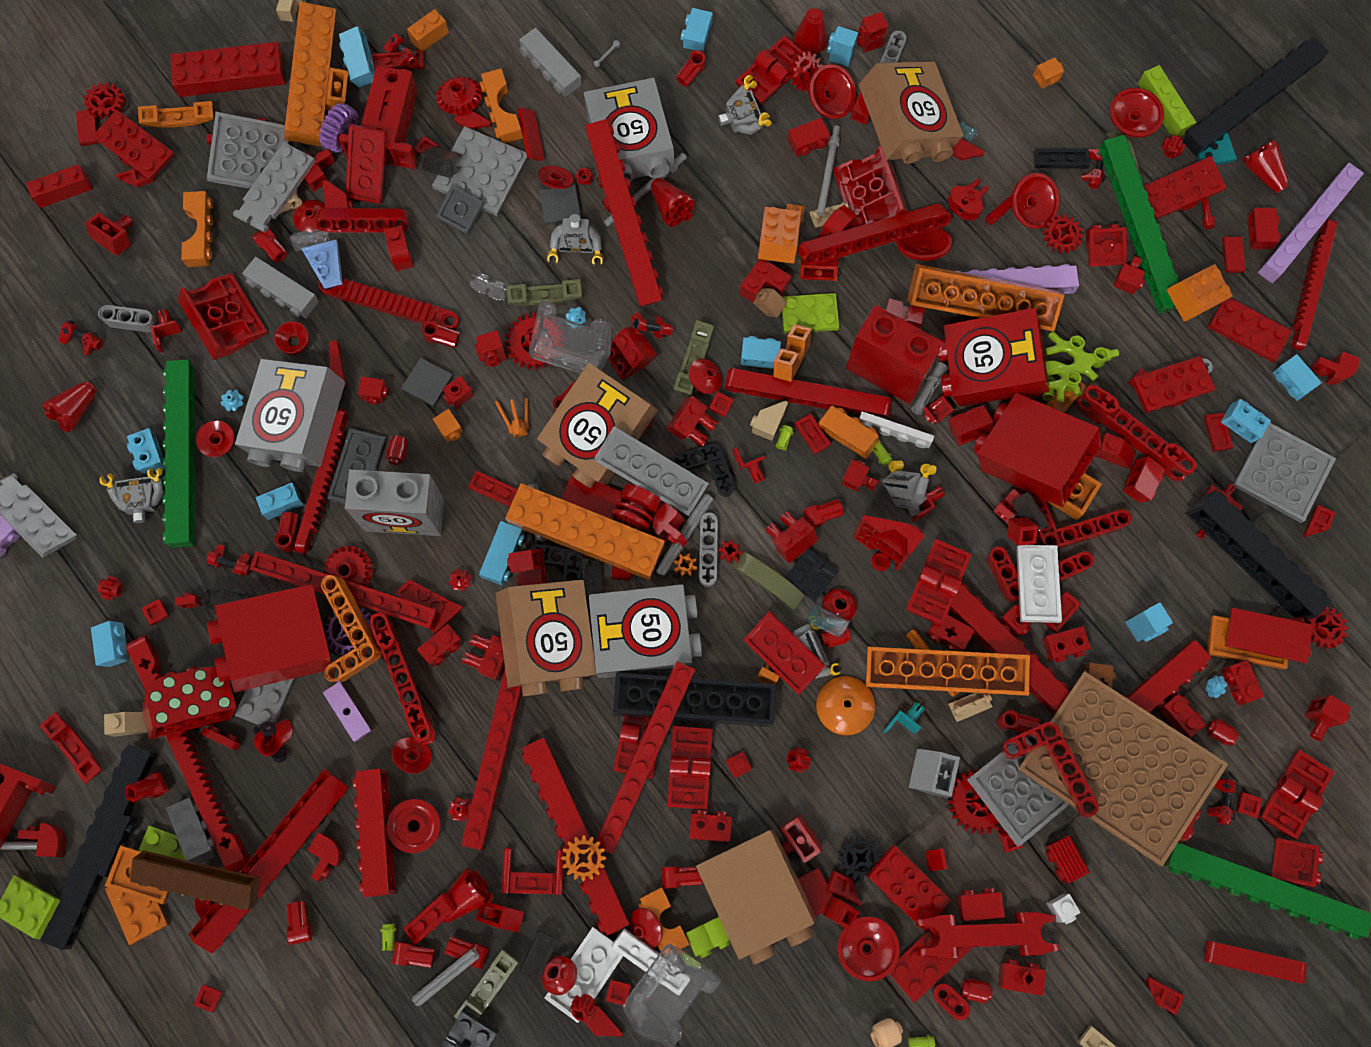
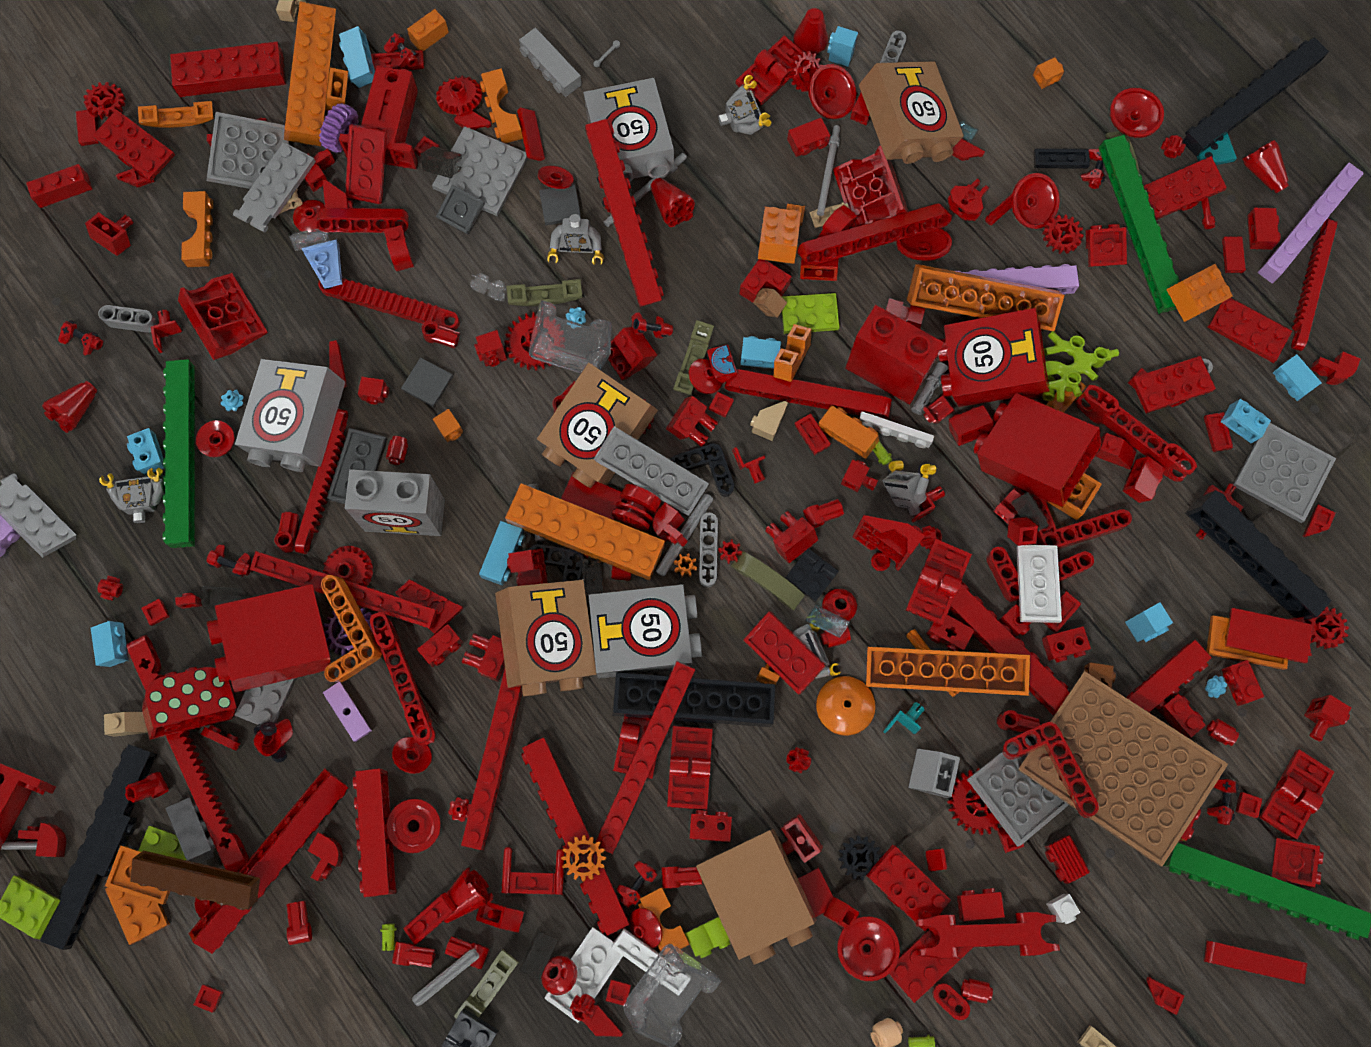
red slope [39,712,102,784] -> none
light grey brick [242,256,319,319] -> none
red piece [251,228,288,263] -> none
medium azure brick [256,483,304,520] -> none
red piece [274,321,309,355] -> none
red brick [442,376,474,408] -> none
red plant [449,569,472,591] -> none
red tile [468,470,518,507] -> none
orange plant [495,398,530,437] -> none
red plate [576,168,594,185] -> none
red piece [676,50,705,87] -> none
medium azure brick [681,8,713,52] -> none
red plate [725,752,752,779] -> none
lime pin [775,425,794,451] -> none
red tile [826,871,862,906] -> none
red brick [857,12,889,53] -> none
tan hinge [948,693,992,722] -> none
red brick [998,959,1046,996] -> none
red brick [1113,256,1145,294] -> none
lime brick [1138,65,1196,137] -> none
none -> red piece [617,861,657,908]
none -> slope [707,345,738,383]
none -> red gear [920,525,942,550]

